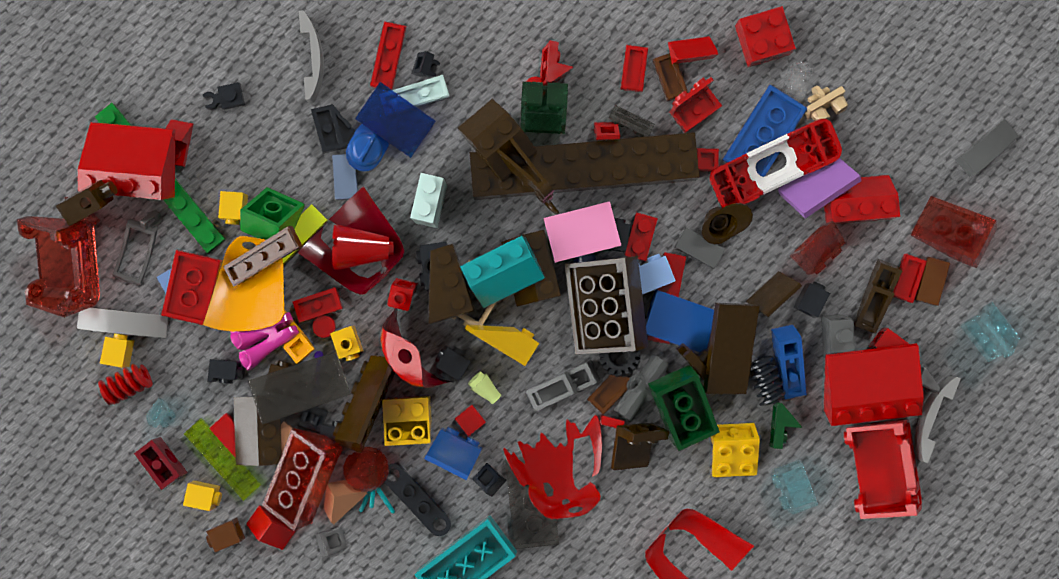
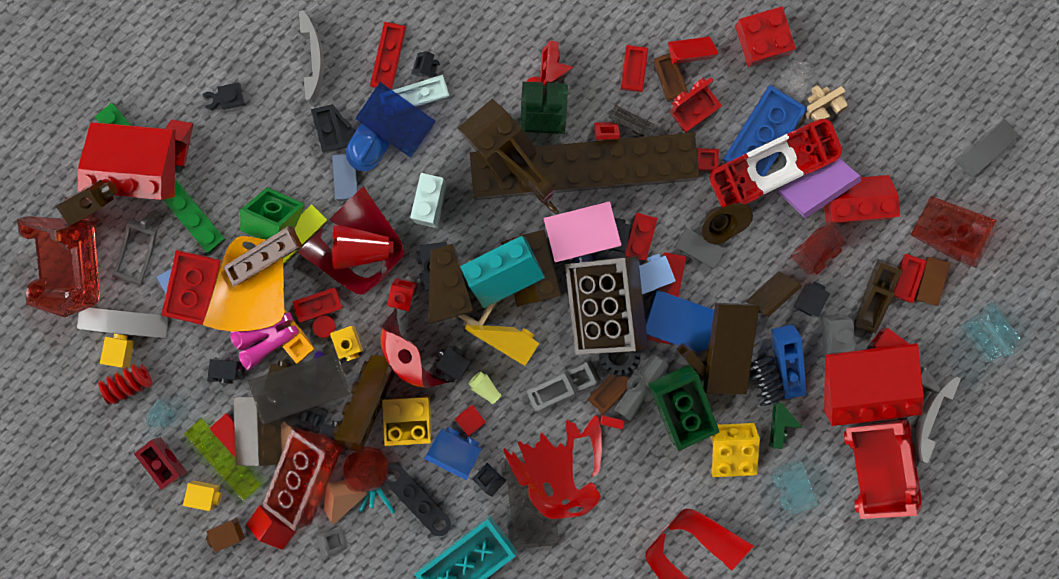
yellow brick [218,191,248,225] -> none
dark brown bracket [611,422,669,471] -> none

